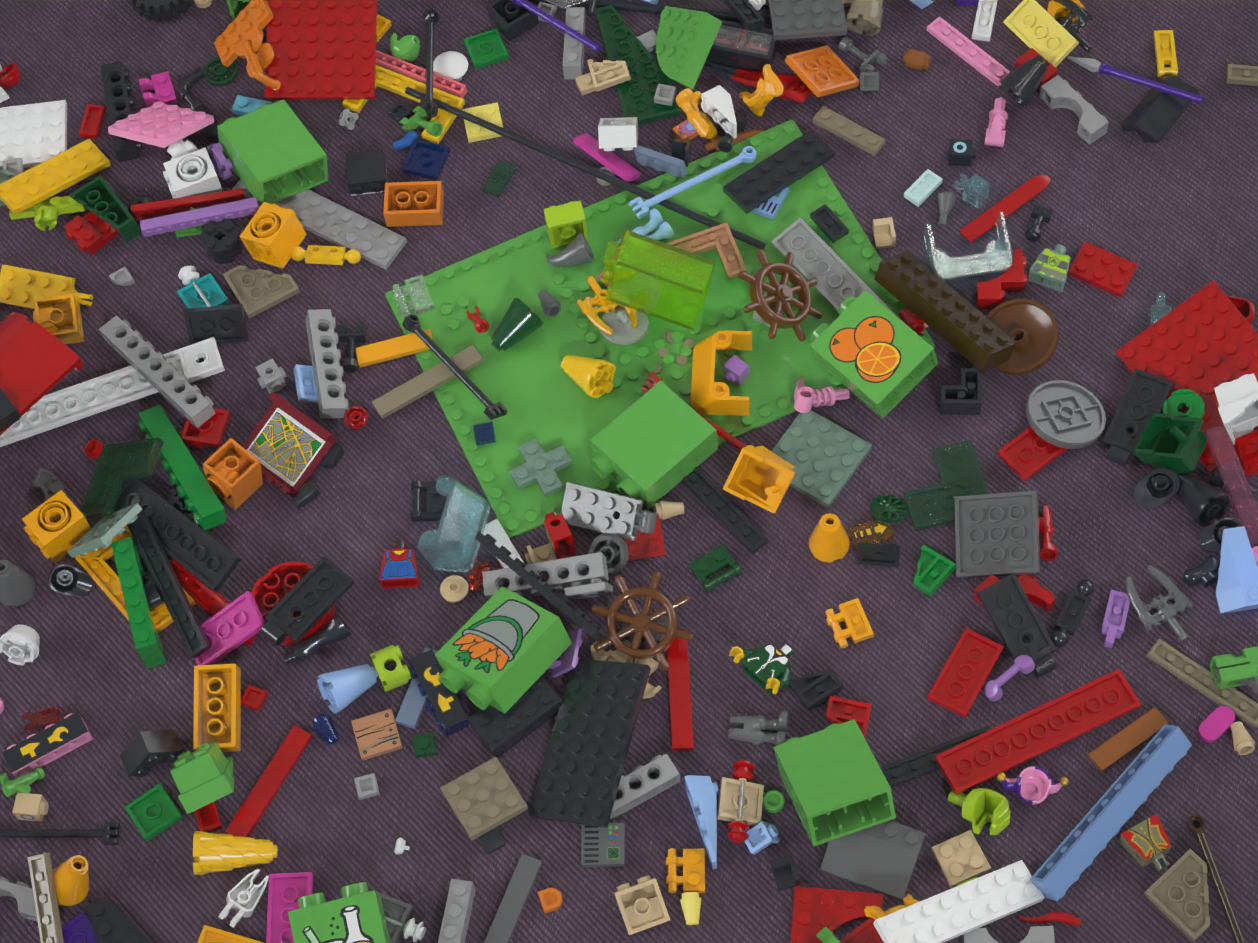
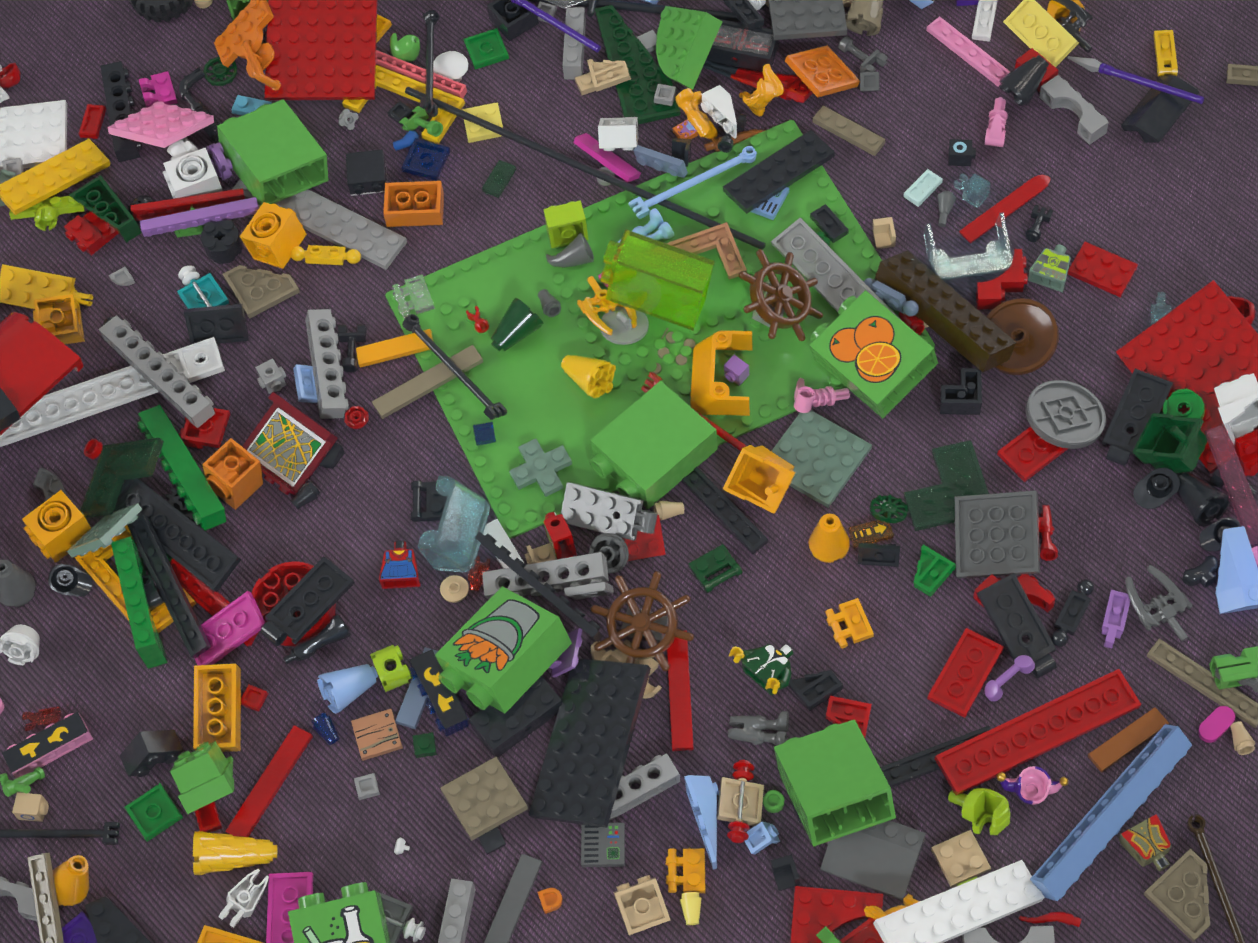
dark orange brick [903,48,931,71] -> none
none -> sand blue plate [863,278,919,316]

